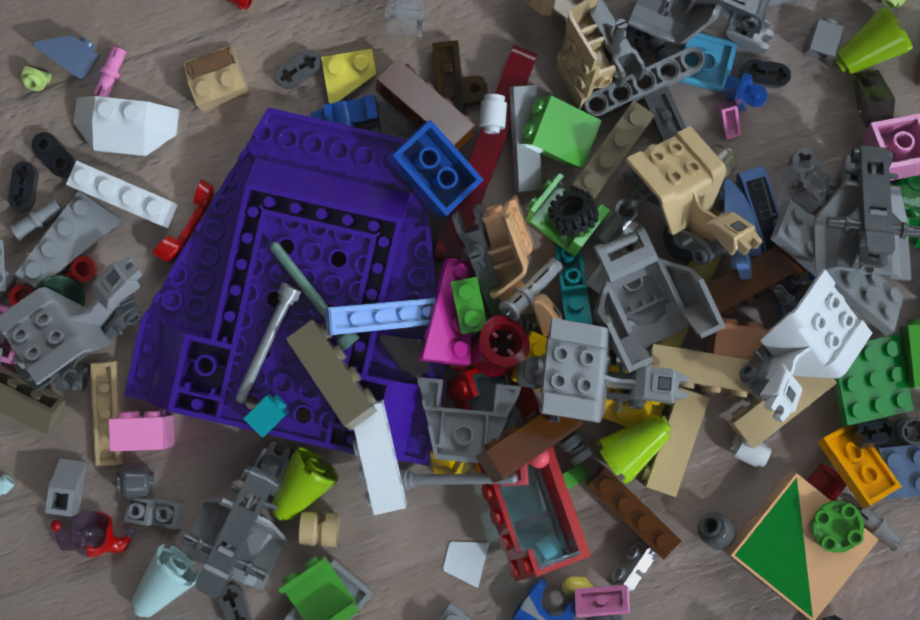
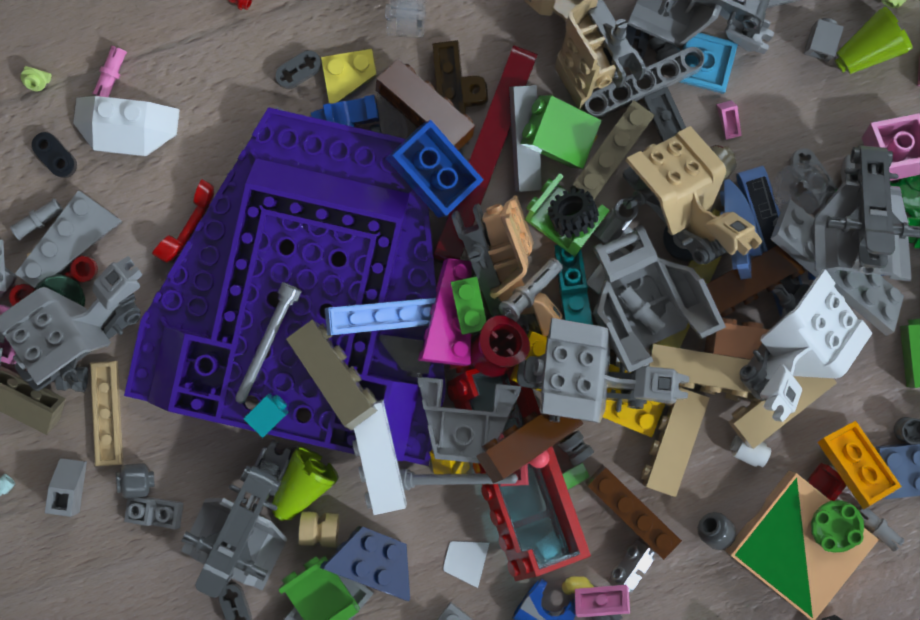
black beam [8,162,39,212] -> none
sand blue slope [33,35,100,80] -> none
clear purple piece [50,511,137,558] -> none
white brick [66,161,179,229] -> none
bright pink brick [109,410,174,451] -> none
light aqua cone [131,544,200,617] -> none
tan slope [184,45,250,111] -> none
sand green piece [270,242,359,351] -> none
white brick [479,94,507,134] -> none
lime cone [596,415,672,484] -> none
blue hips [723,73,768,112] -> none
black beam [740,59,791,89] -> none
green plate [834,334,914,426] -> none
black beam [850,419,897,449] -> none
clear smoke slope [853,70,896,128] -> none
none -> dark blue wing [320,526,410,602]
none -> light grey pin [617,286,666,335]

